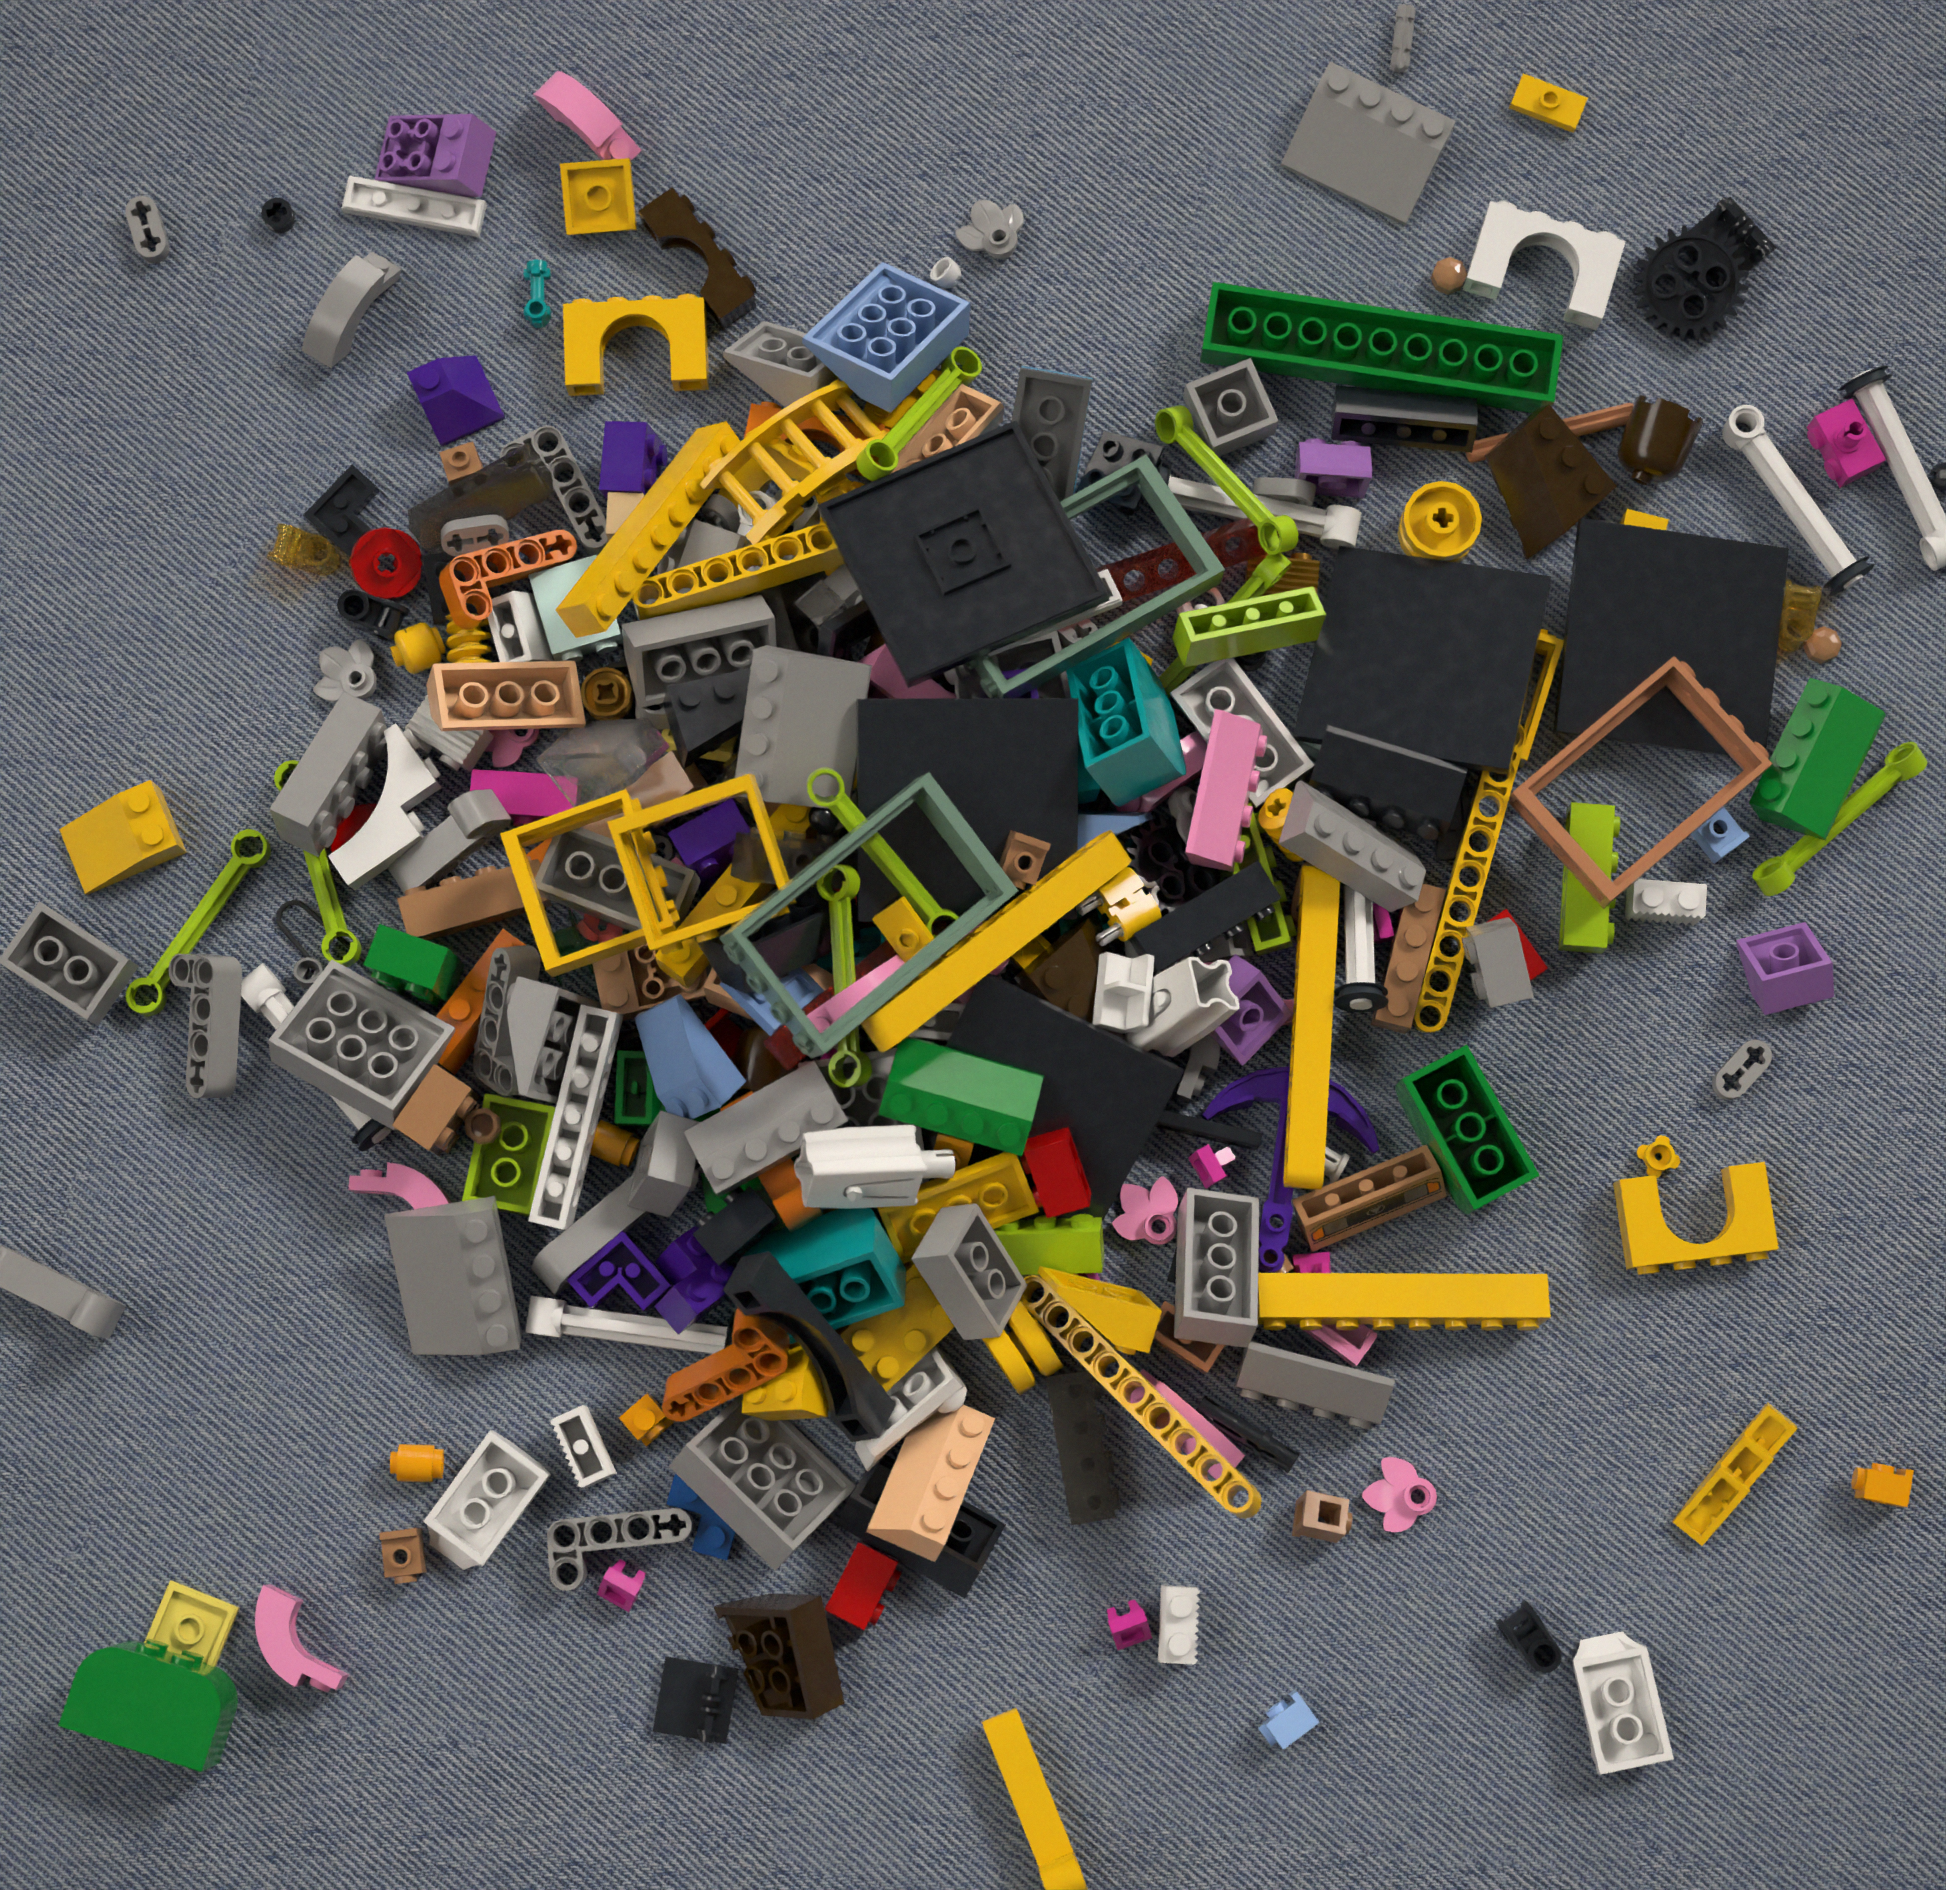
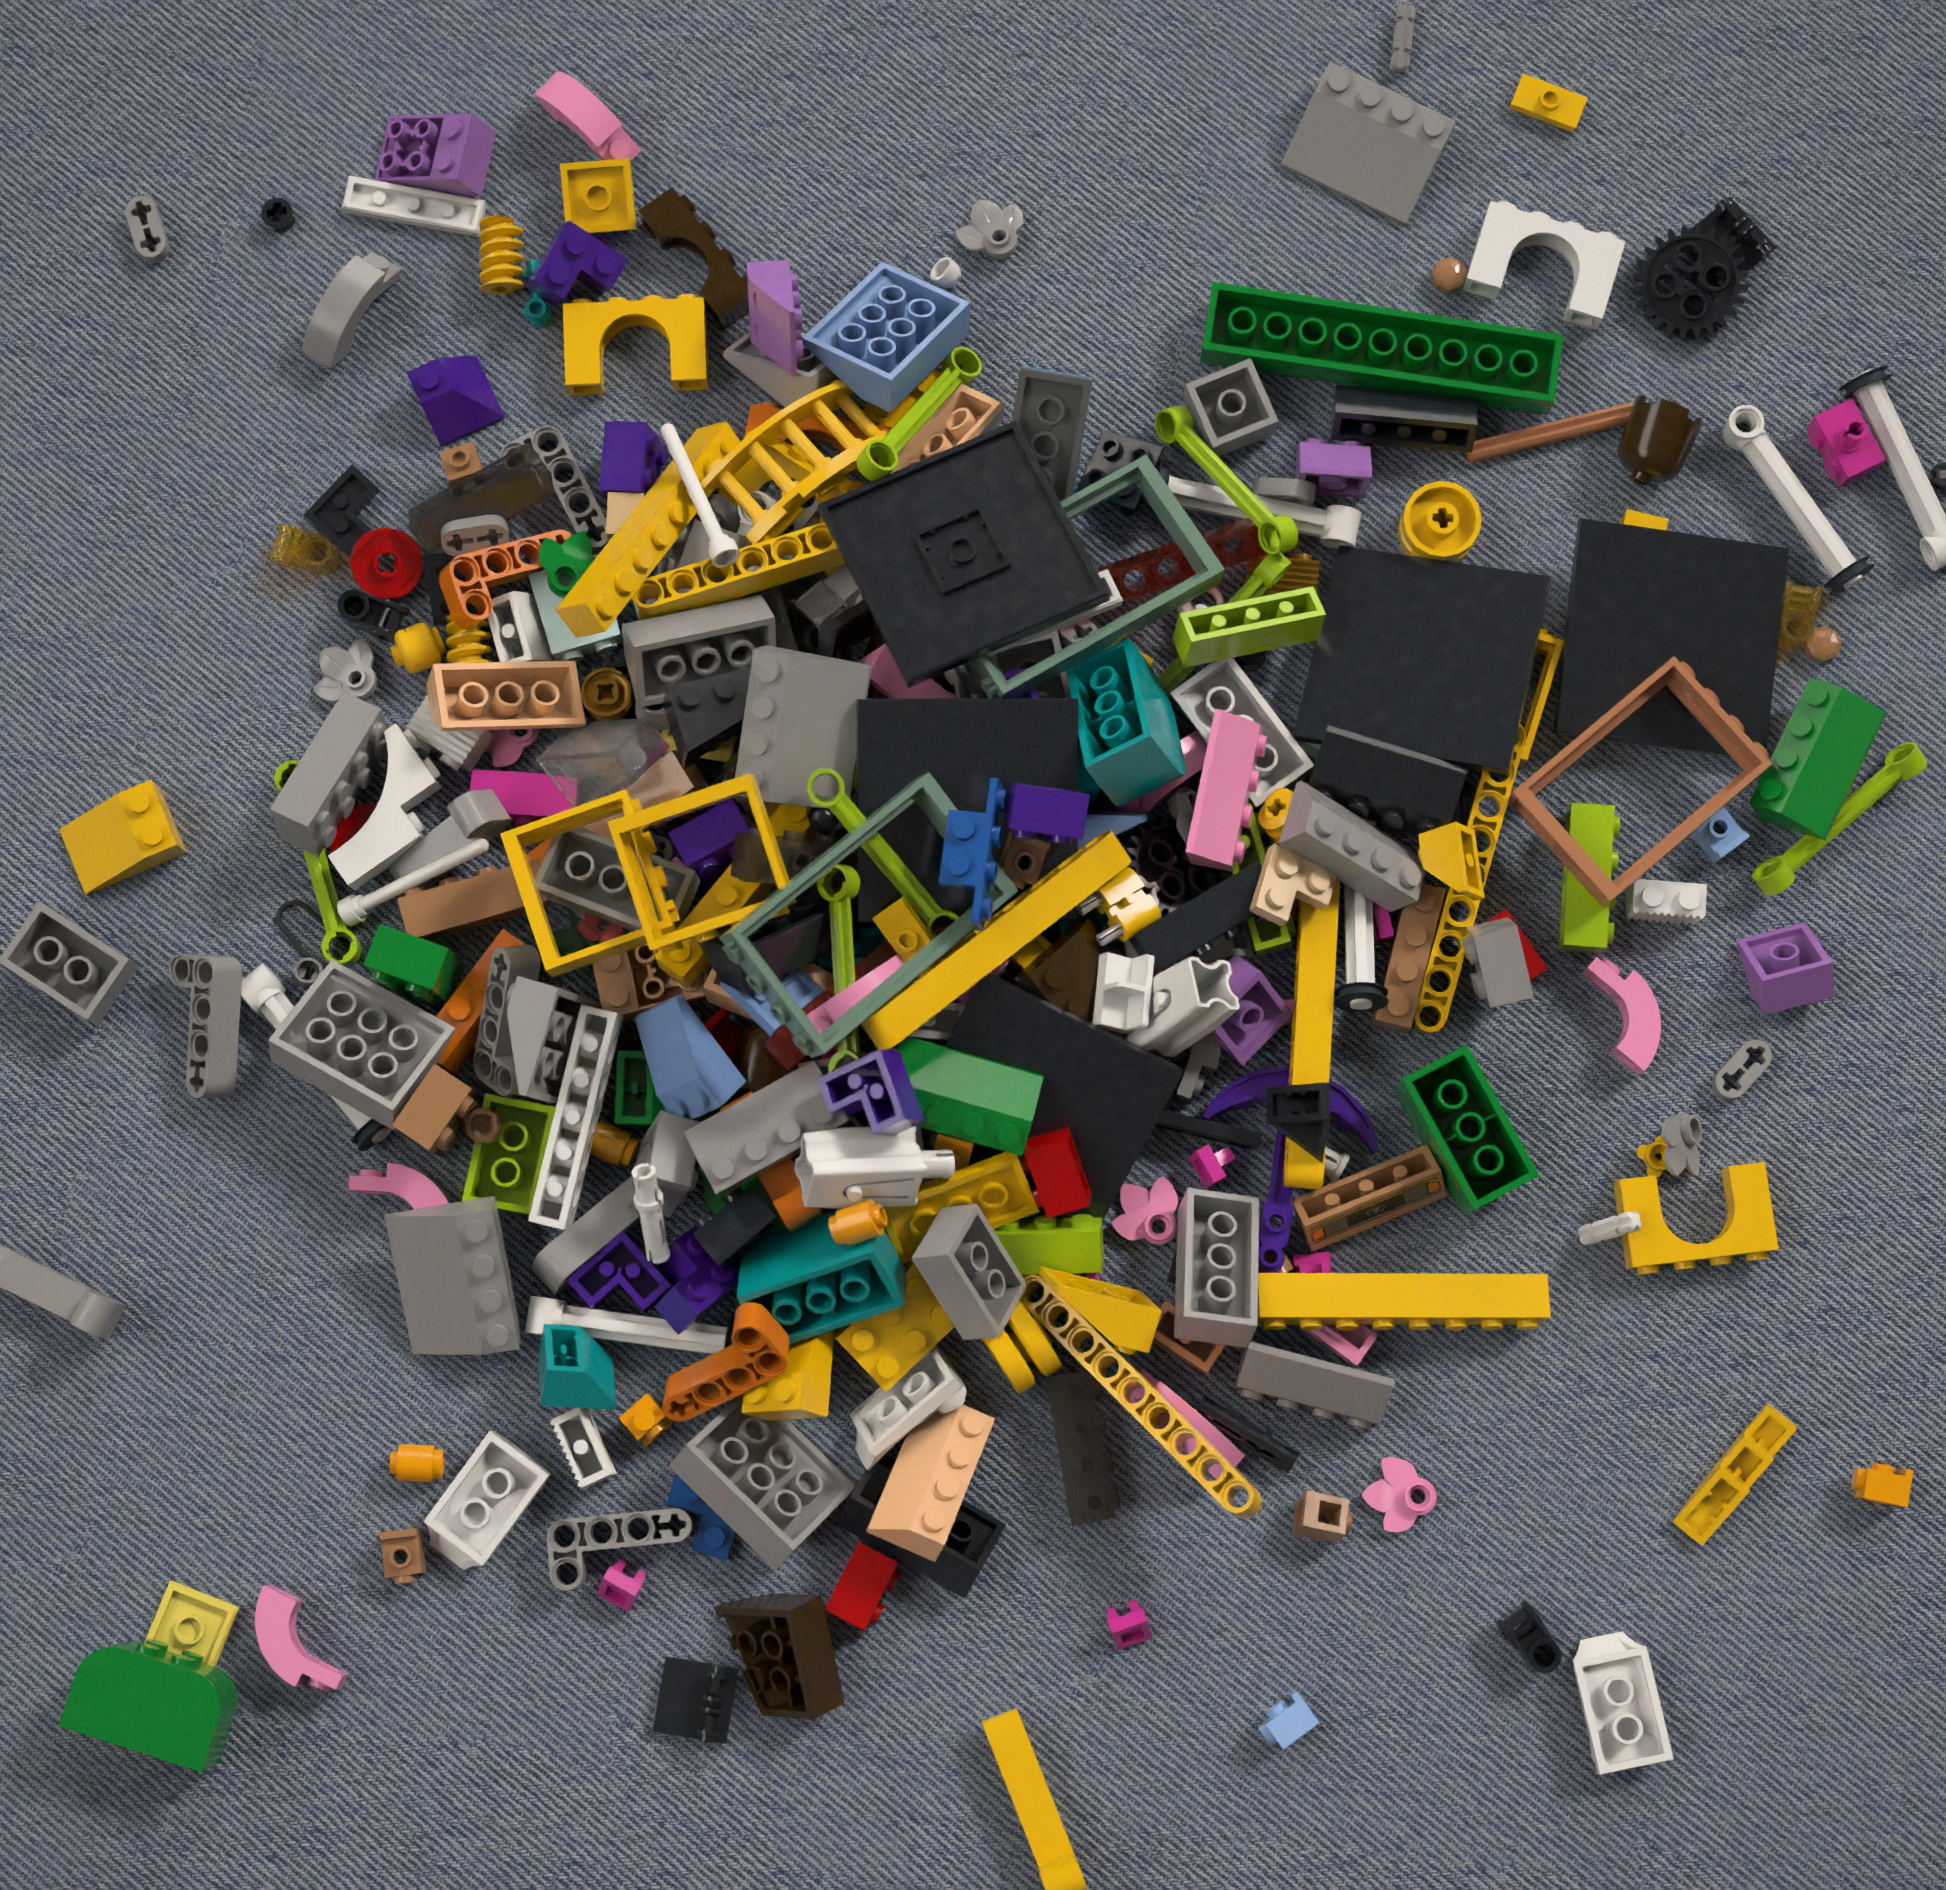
lime piece [126,829,271,1016] -> none
black arch [723,1251,896,1442] -> none
white brick [1158,1585,1200,1664] -> none
dark brown wedge [1484,404,1617,559] -> none
none -> white piece [337,838,489,927]
none -> yellow piece [479,215,524,295]
none -> dark purple brick [525,220,628,305]
none -> teal slope [538,1324,616,1410]
none -> green plate [539,531,597,598]
none -> white pin [632,1163,670,1264]
none -> white piece [661,423,740,568]
none -> medium lavender slope [746,260,803,376]
none -> dark purple brick [817,1049,925,1136]
none -> light orange brick [829,1199,888,1246]
none -> blue bracket [939,778,1008,931]
none -> dark purple brick [1004,782,1090,845]
none -> tan plate [1249,844,1337,926]
none -> black slope [1266,1082,1330,1163]
none -> yellow slope [1418,822,1484,900]
none -> white axle [1578,1211,1642,1245]
none -> bright pink arch [1582,957,1661,1075]
none -> light grey plate [1661,1112,1702,1177]

